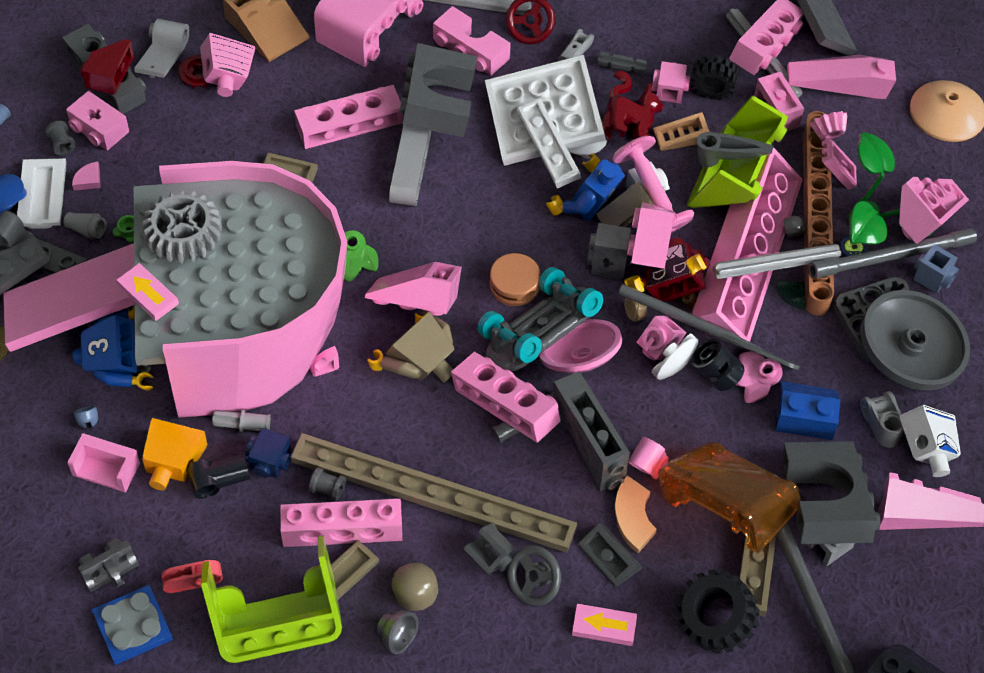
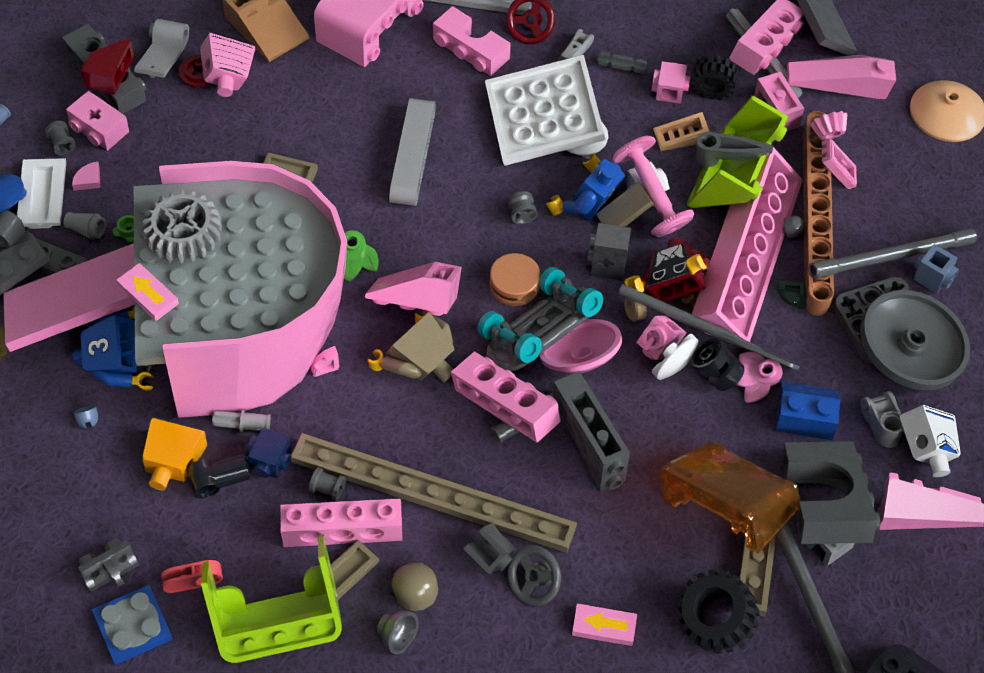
bright pink panel [68,433,140,493] -> none
bright pink brick [294,85,403,149] -> none
dark grey arch [399,43,477,138] -> none
white tile [516,98,581,188] -> none
dark grey slope [578,523,643,587] -> none
dark red animal [601,71,664,141] -> none
light nougat tile [615,475,657,554] -> none
bright pink slope [627,202,674,269] -> none
bright pink piece [628,436,668,479] -> none
light grey axle [713,244,841,279] -> none
tile [839,236,867,258] -> none
green plant [848,132,933,245] -> none
bright pink wedge [899,177,969,244] -> none
none -> dark grey wheel [507,191,538,224]

